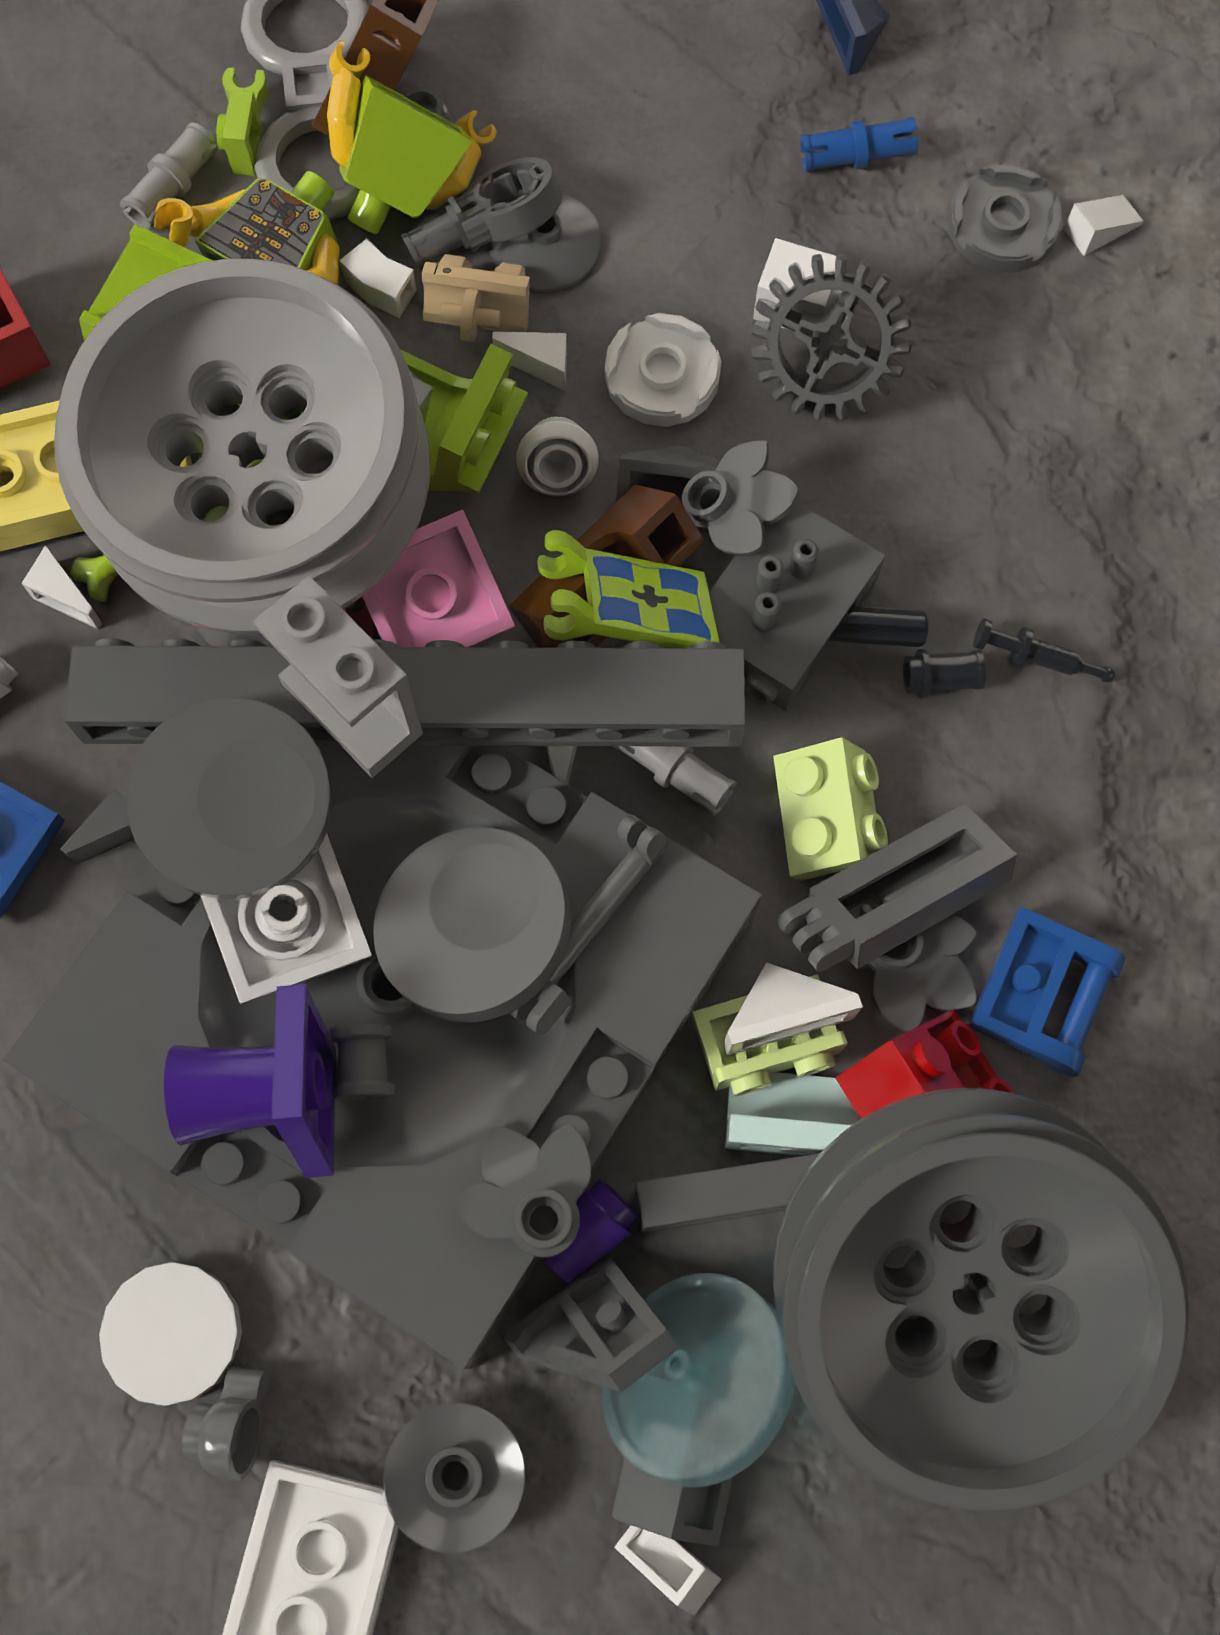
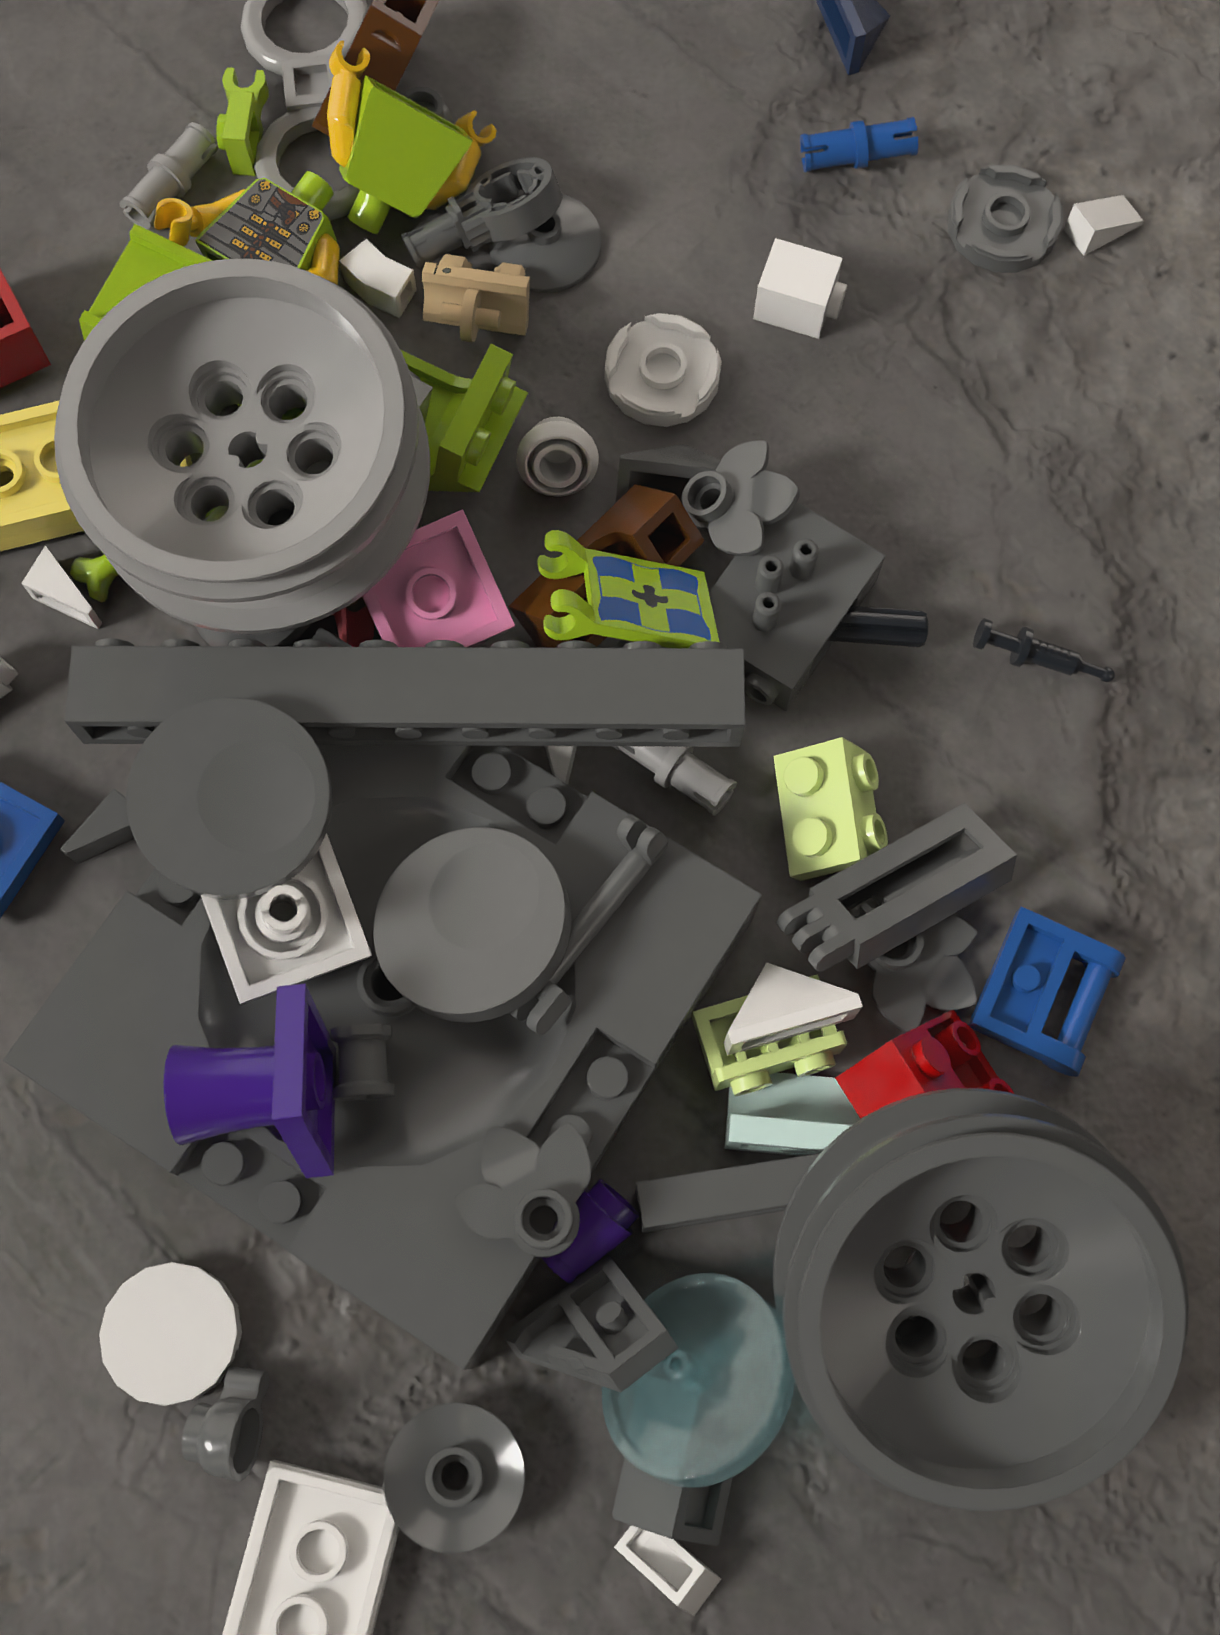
light grey panel [252,575,423,778] -> none
white piece [492,332,567,391] -> none
dark grey gear [749,253,912,420] -> none
black pin [903,649,986,699] -> none

